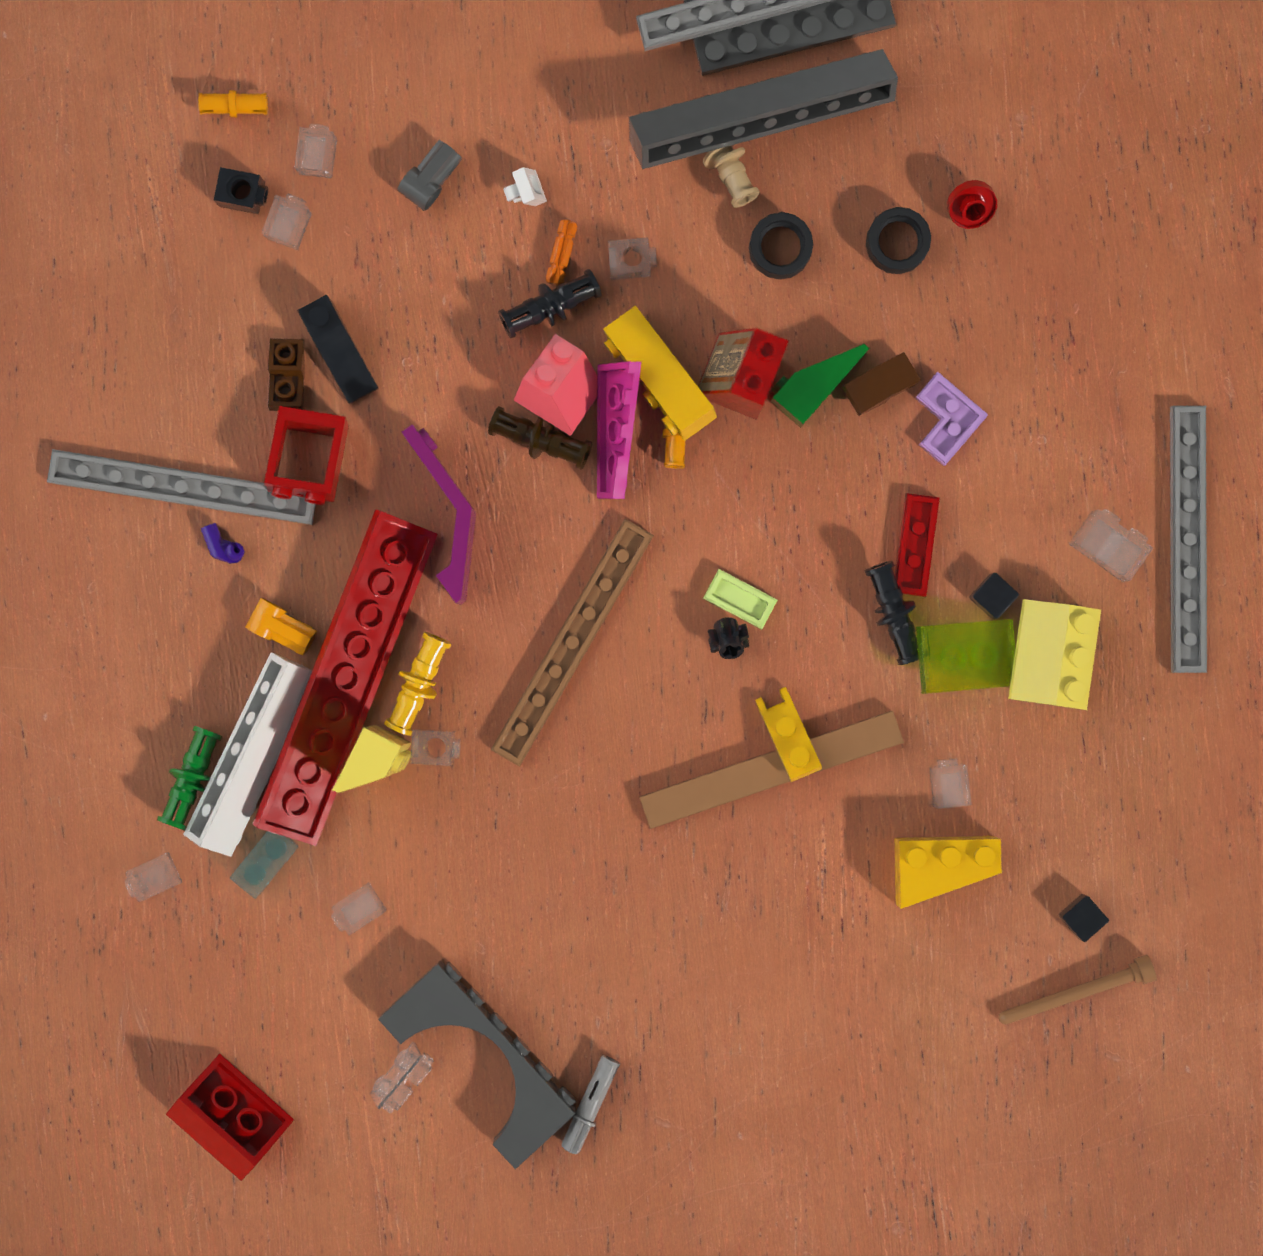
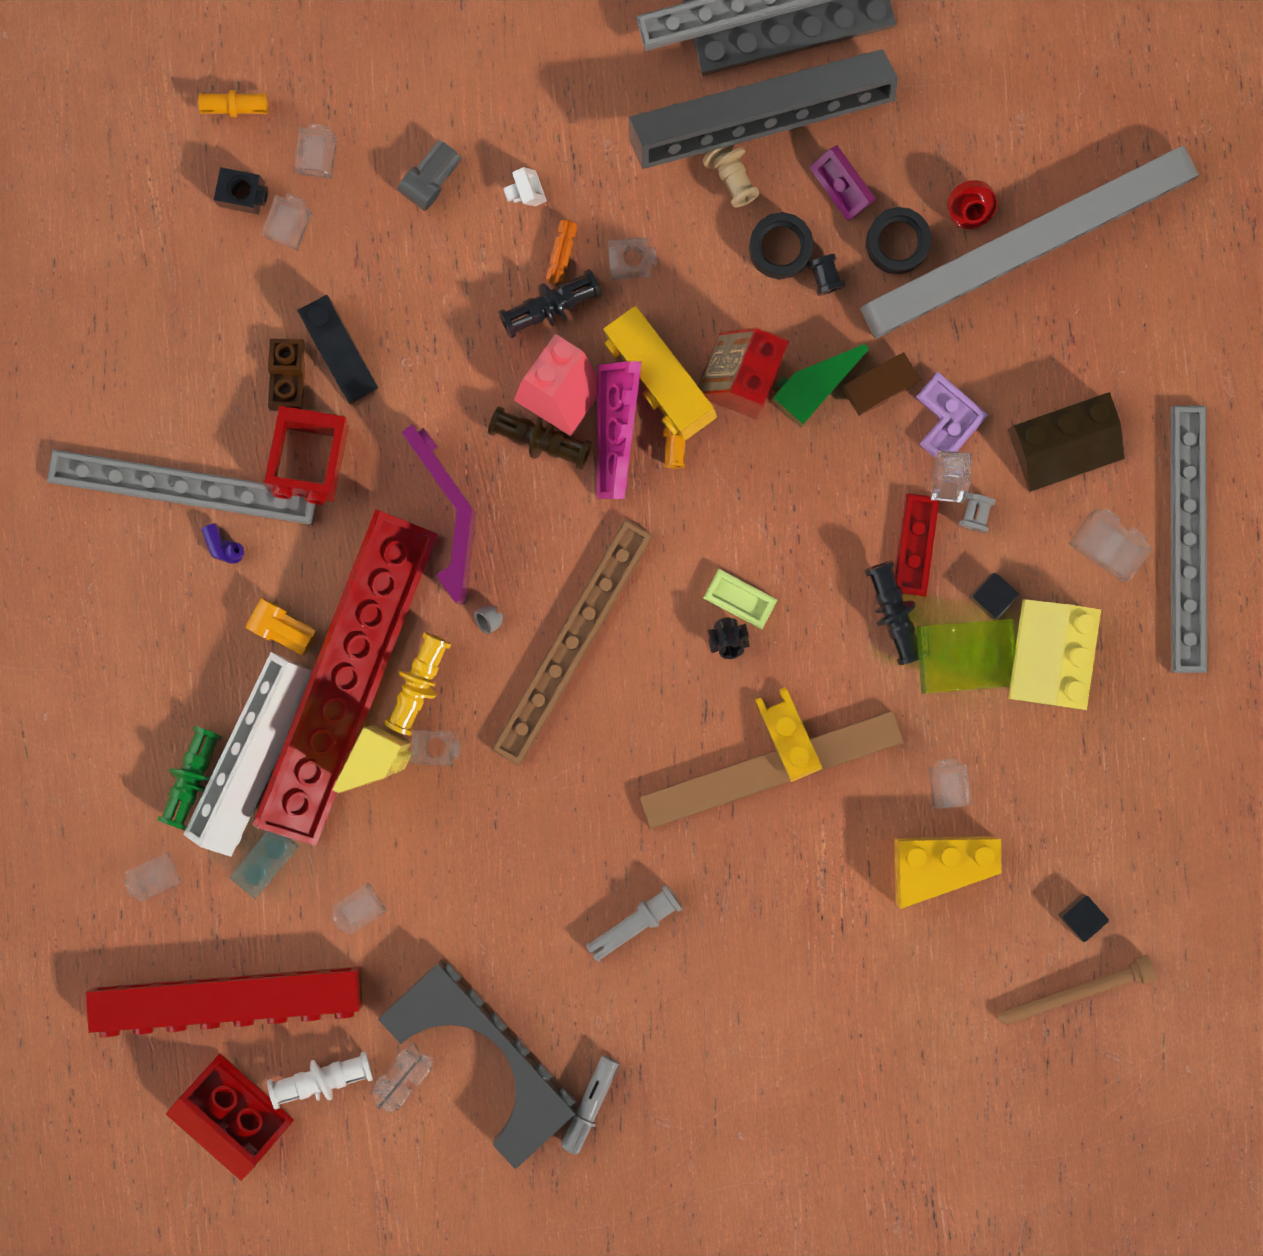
none -> red brick [85,966,363,1037]
none -> white piece [267,1051,373,1110]
none -> light grey hinge [474,605,503,634]
none -> light grey pin [586,884,683,962]
none -> black bush [807,254,846,296]
none -> magenta plate [809,145,876,221]
none -> light grey beam [860,145,1199,339]
none -> clear brick [931,450,972,503]
none -> light grey bush [958,493,996,533]
none -> dark brown slope [1007,392,1125,492]

